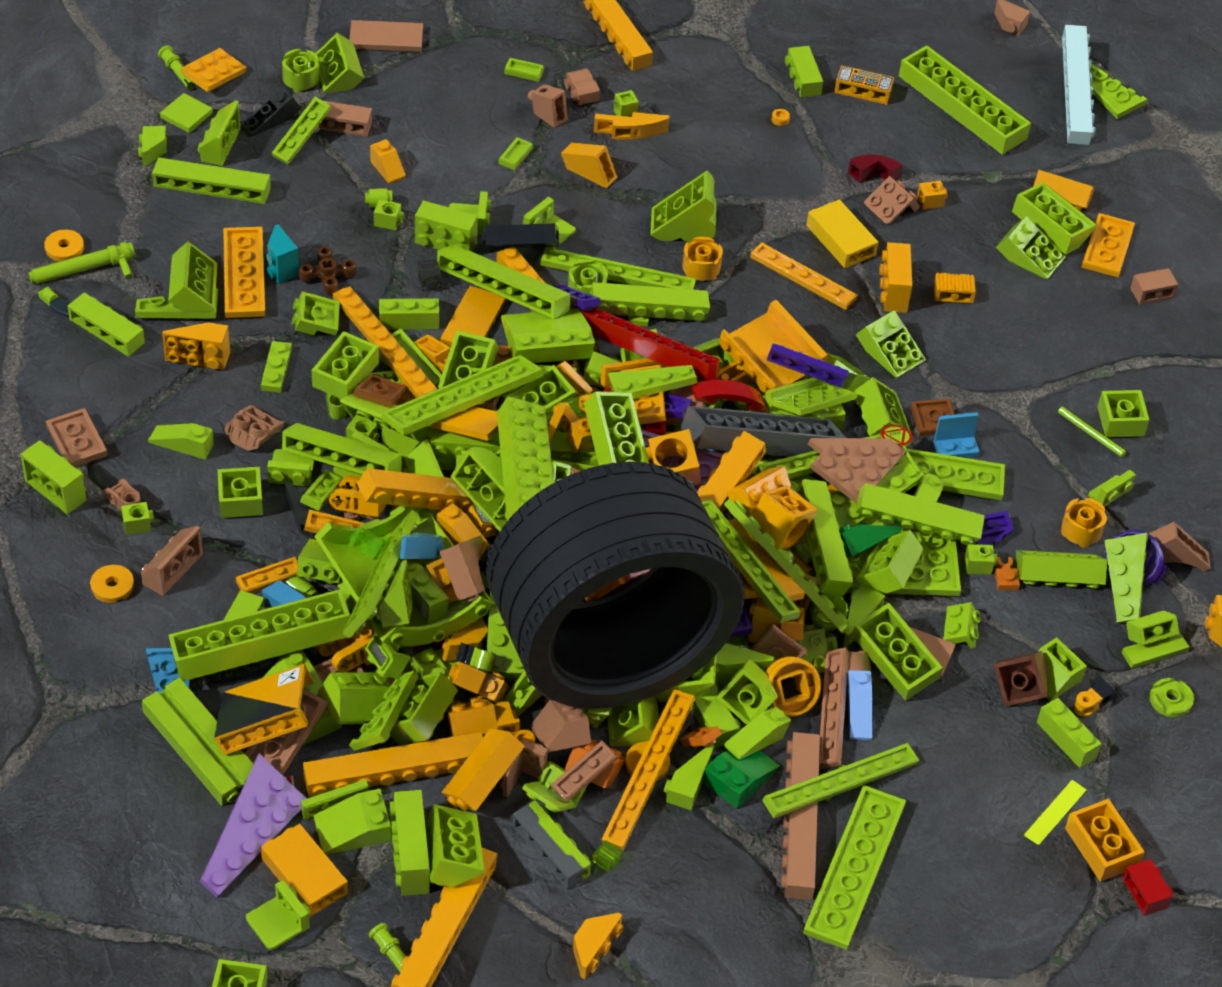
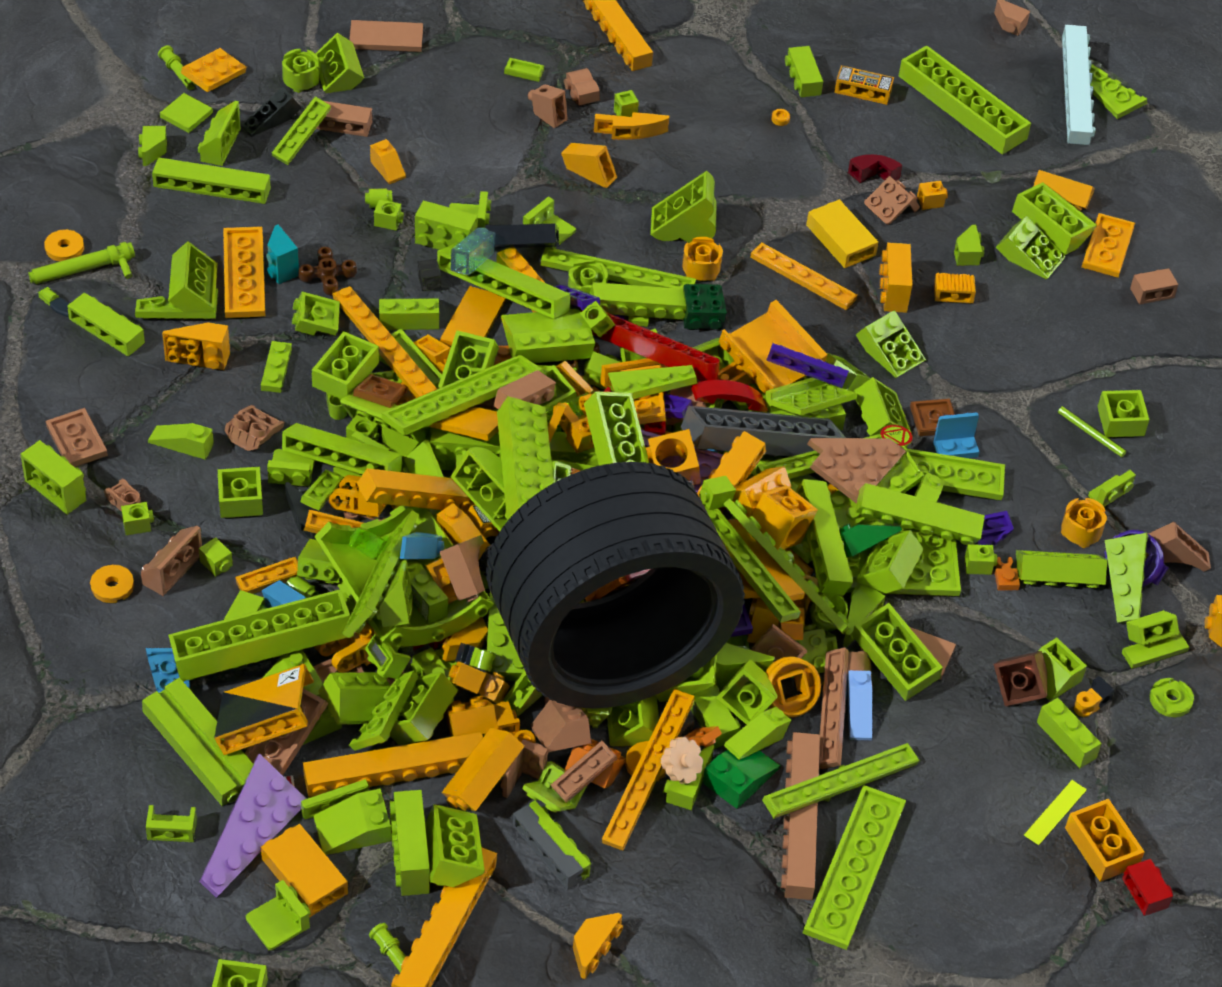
lime tile [498,137,533,170] -> none
clear neon green piece [592,840,622,872] -> none
lime bracket [943,602,981,648] -> none
none -> lime panel [146,805,197,842]
none -> lime brick [199,537,233,577]
none -> clear light blue brick [451,228,495,275]
none -> nougat brick [494,370,556,409]
none -> lime brick [580,301,615,337]
none -> light nougat plant [661,737,703,784]
none -> dark green bracket [683,284,727,329]
none -> lime brick [699,476,736,510]
none -> lime slope [954,225,984,266]

